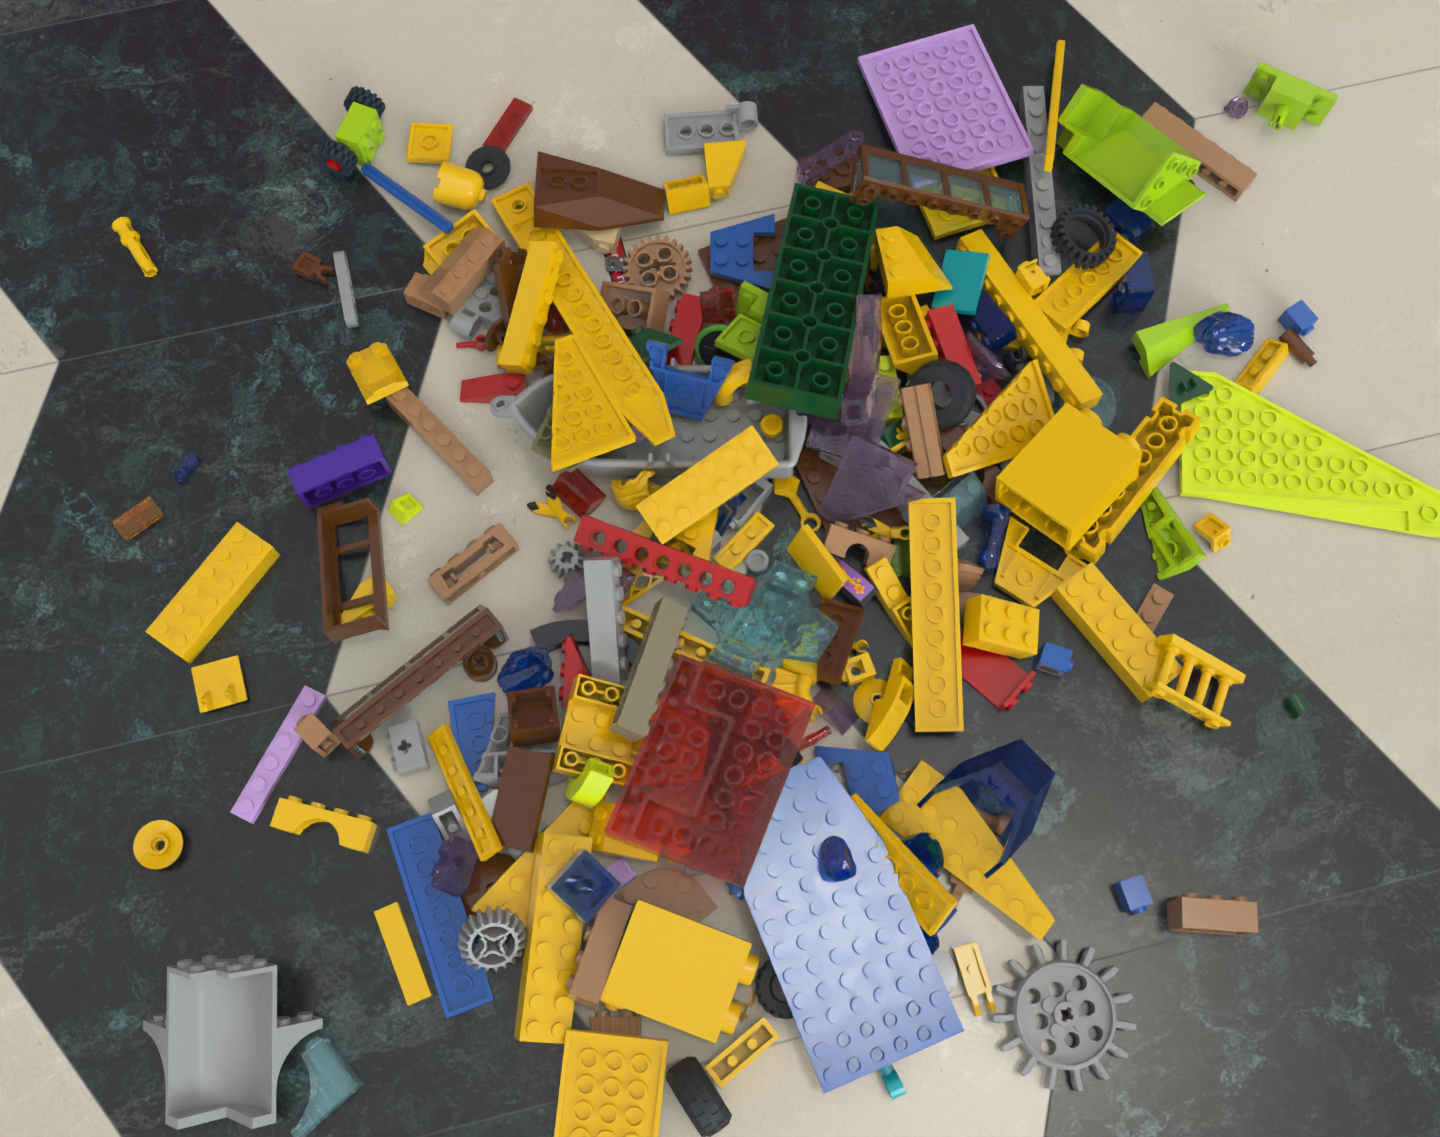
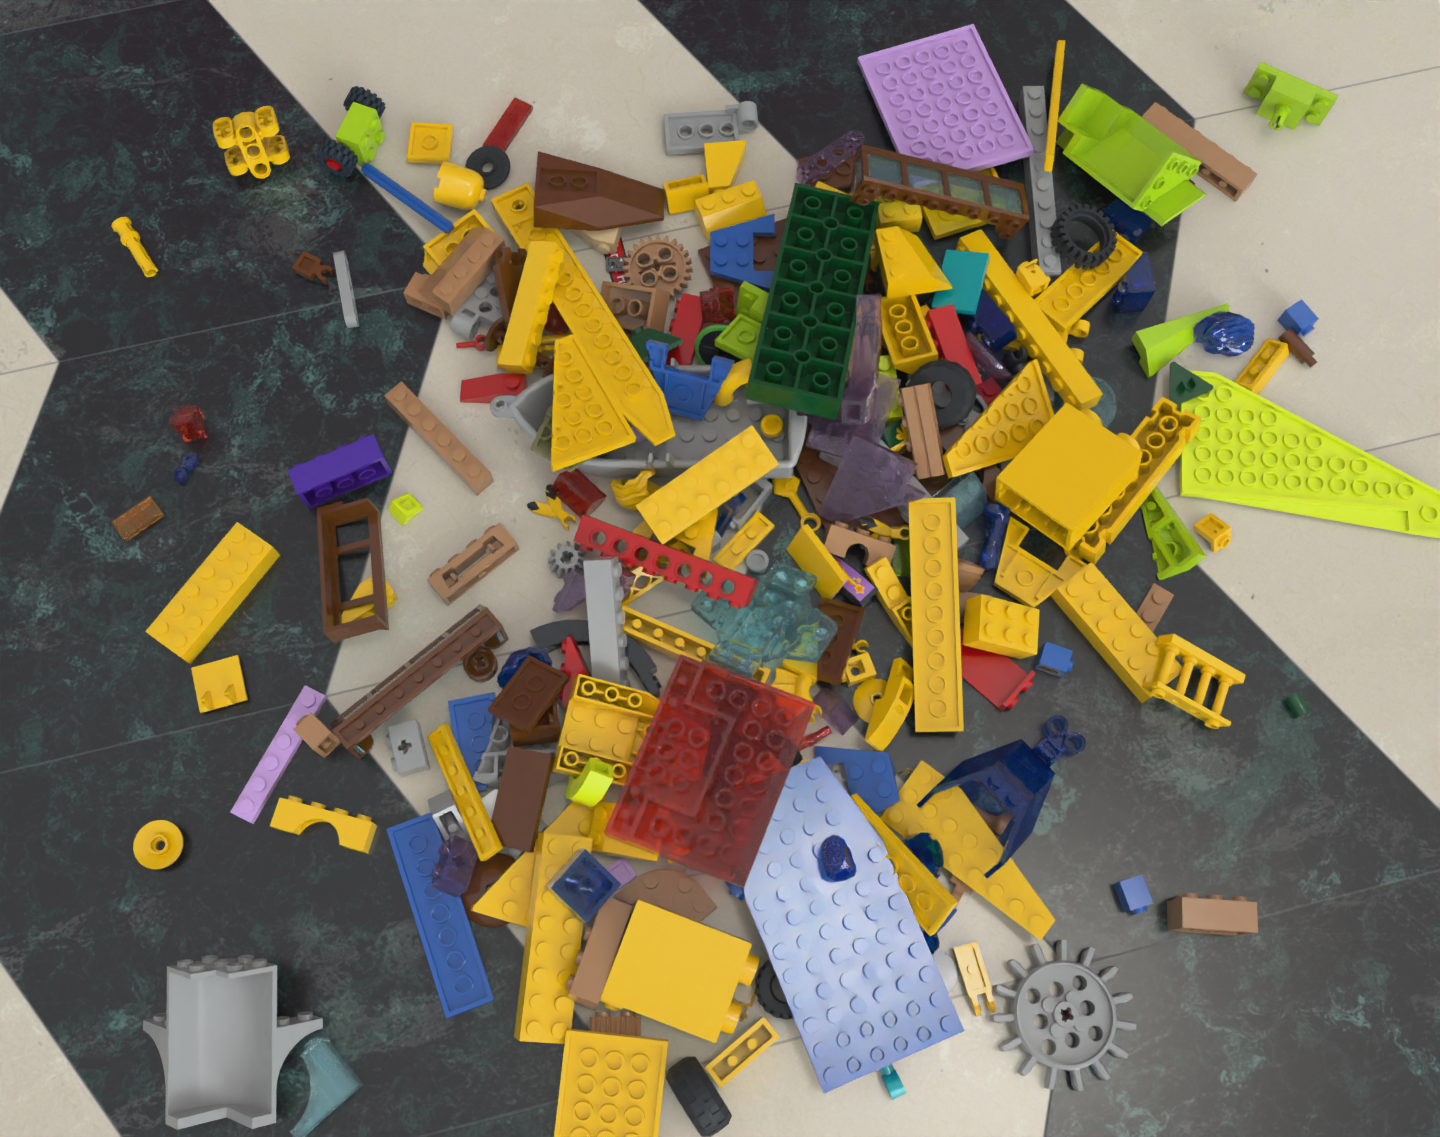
yellow slope [347,342,409,405] -> none
yellow tile [374,902,433,1006] -> none
light grey gear [458,905,527,973] -> none
dark tan brick [609,597,688,742] -> none
clear purple tile [1224,97,1248,119] -> none
none -> clear red arch [169,404,207,442]
none -> yellow piece [213,106,290,179]
none -> reddish brown tile [488,655,569,734]
none -> yellow slope [695,180,767,246]
none -> yellow slope [874,196,923,232]
none -> clear blue piece [1032,714,1086,768]

